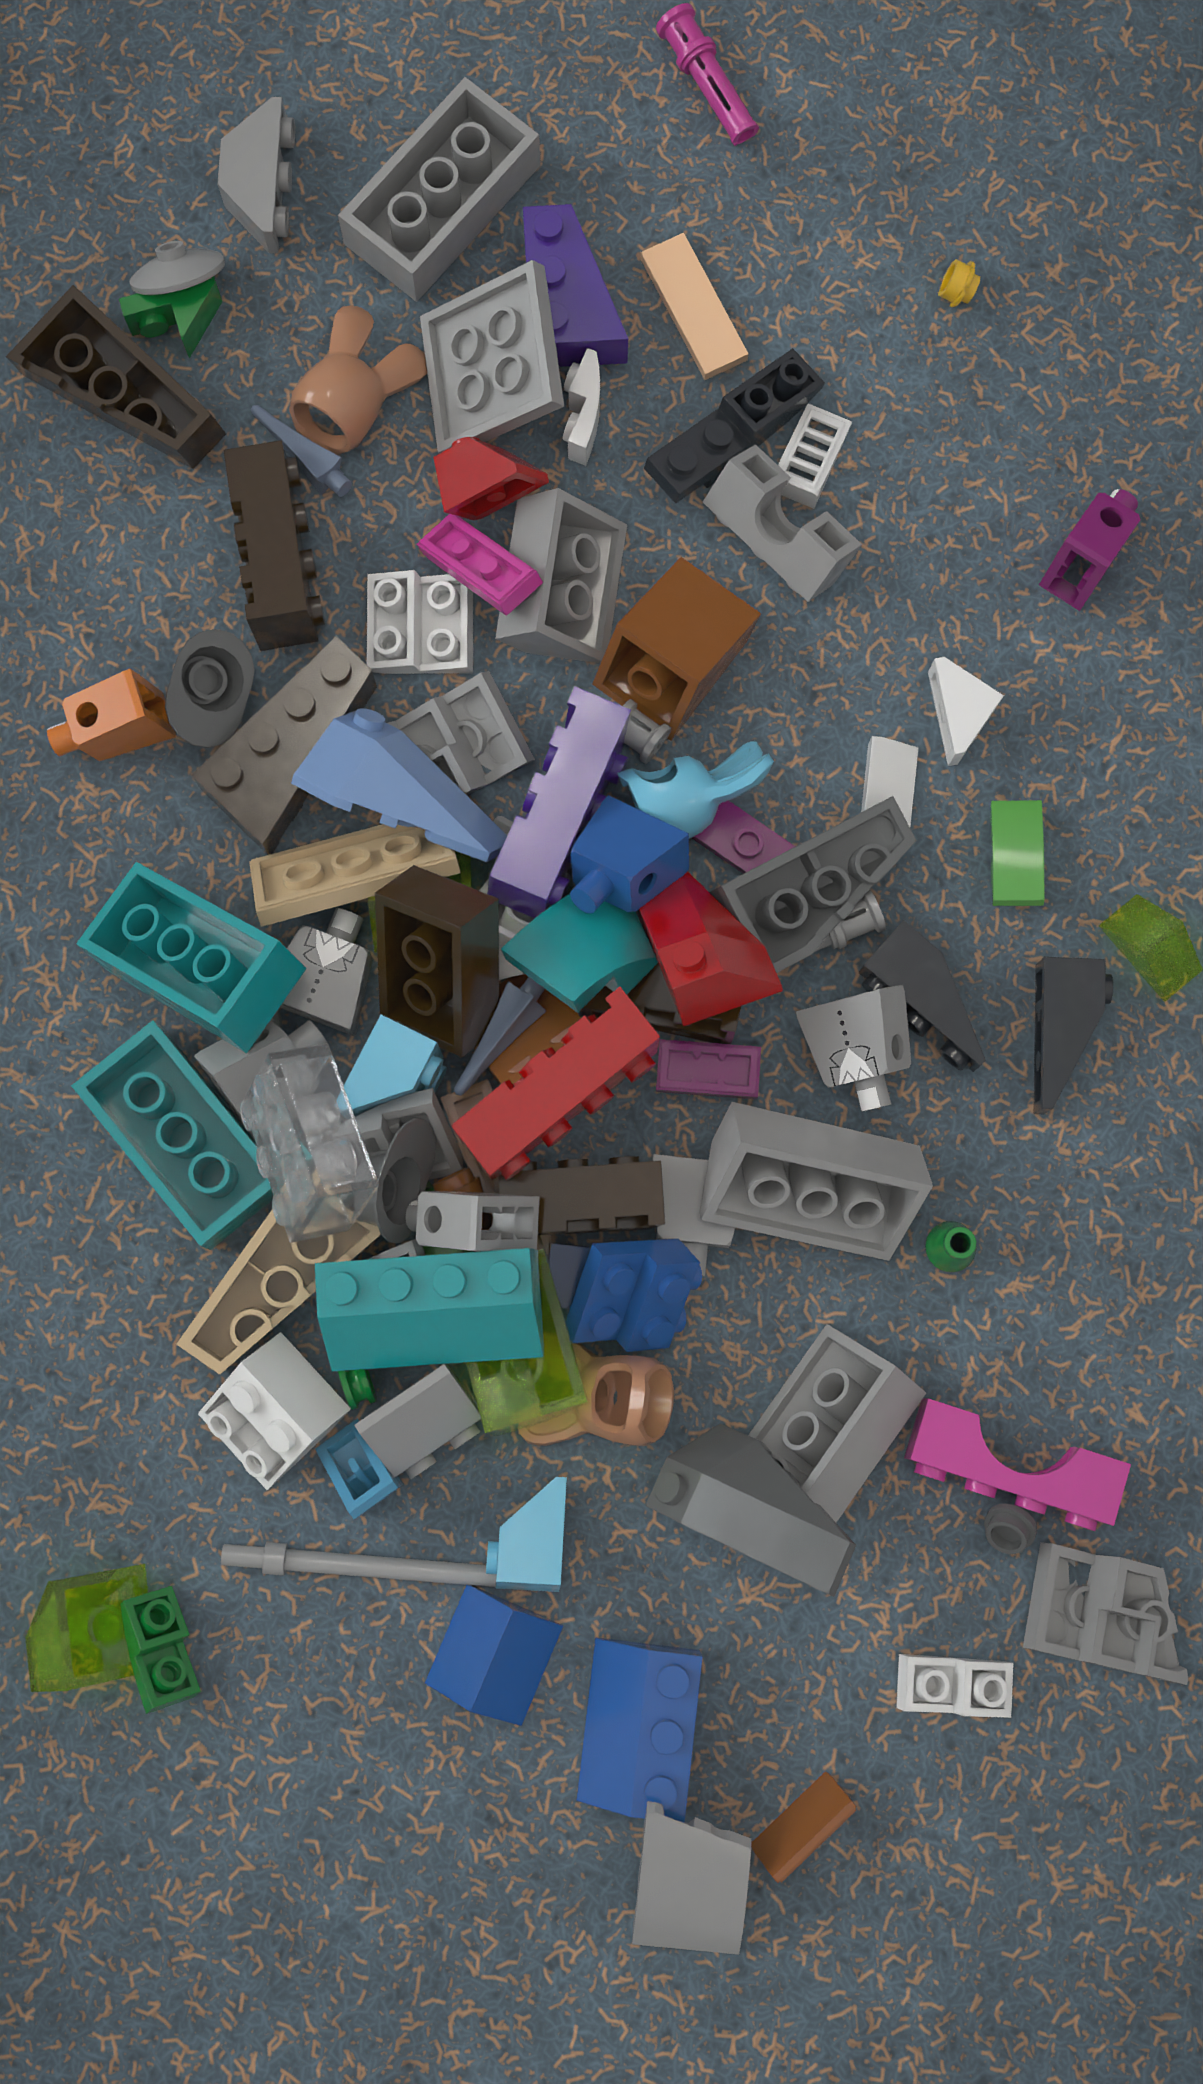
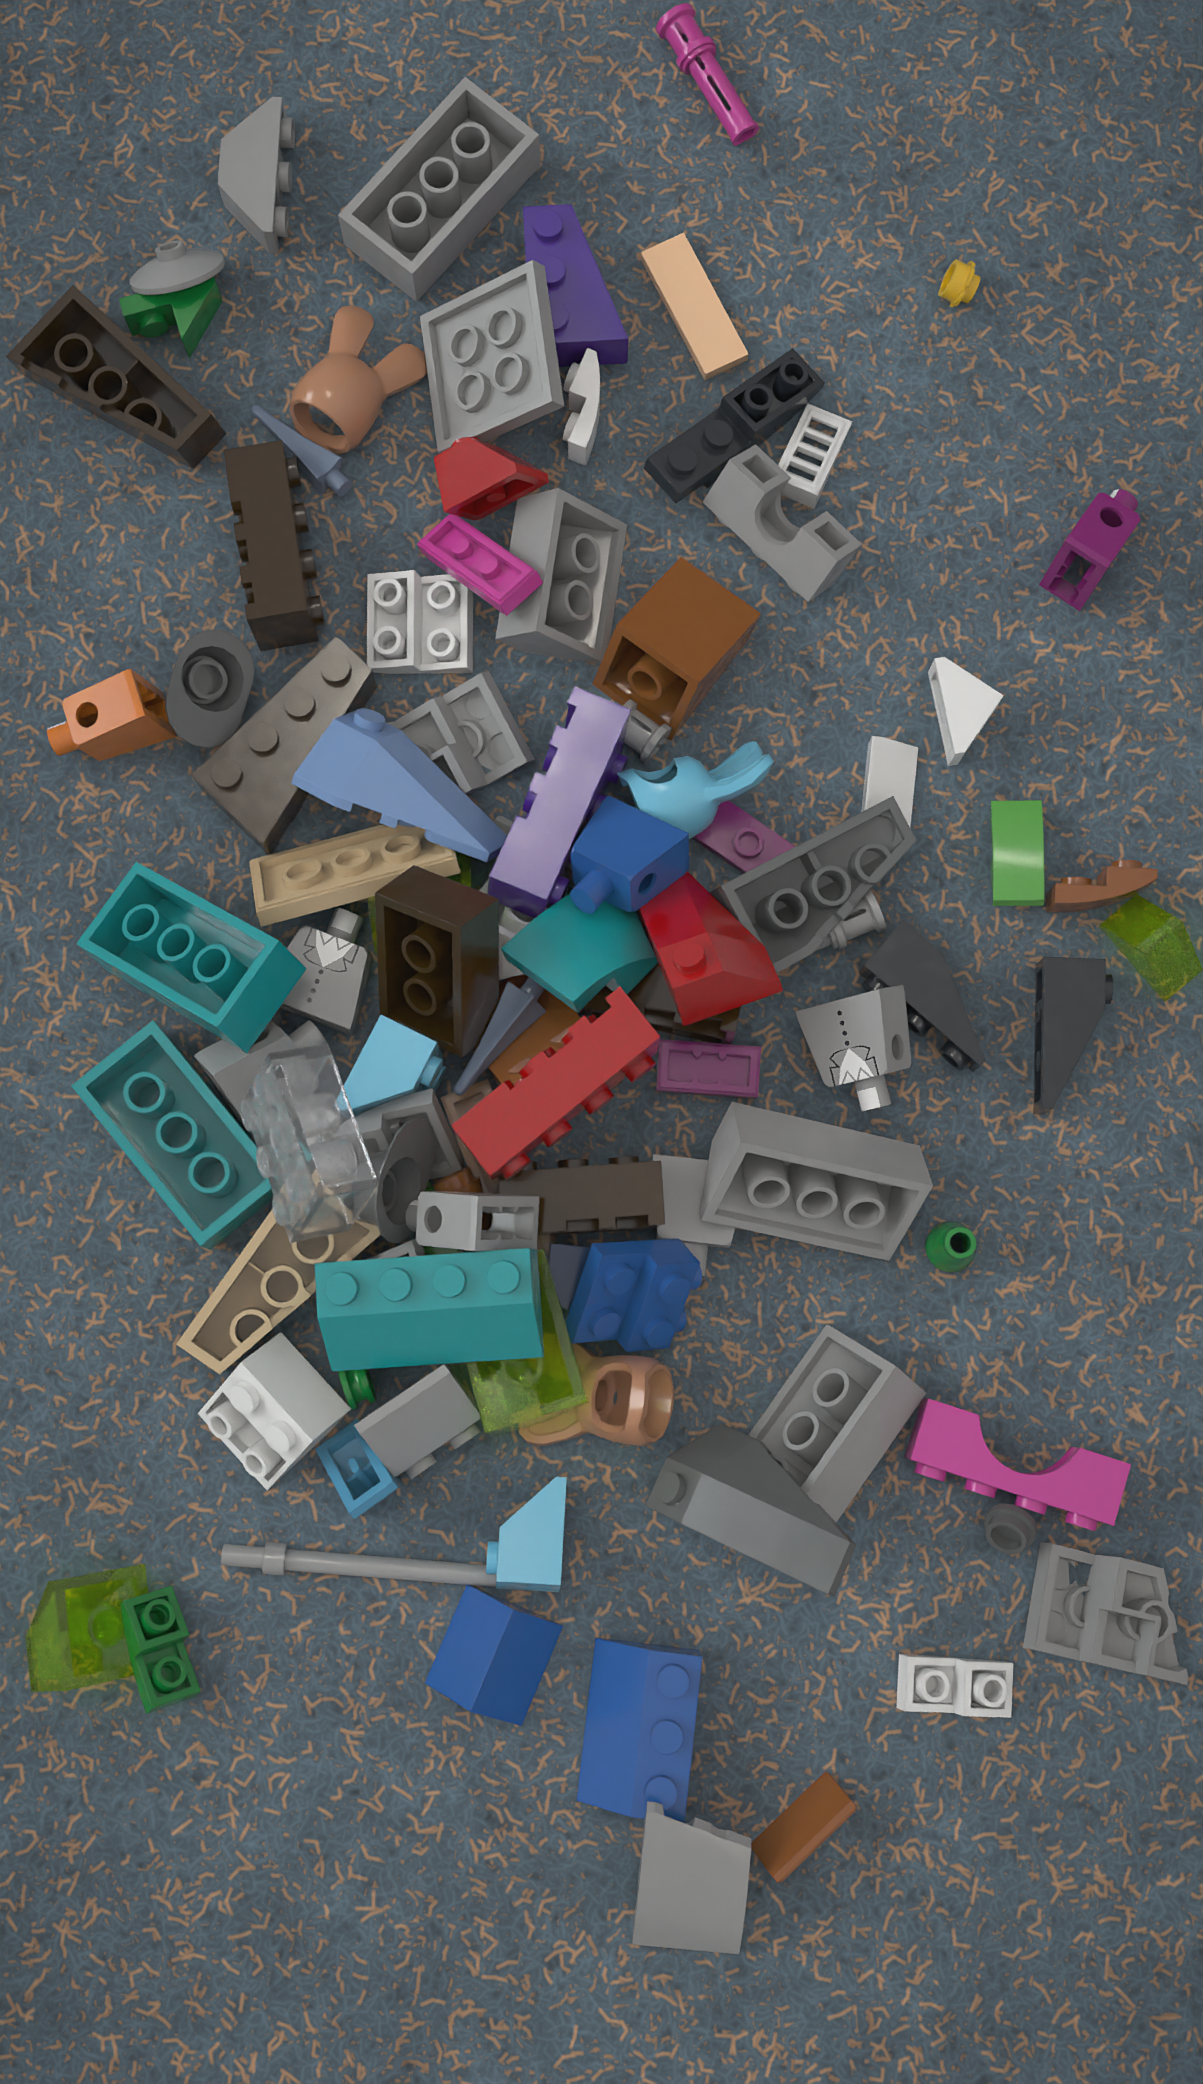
none -> dark orange slope [1046,860,1158,913]

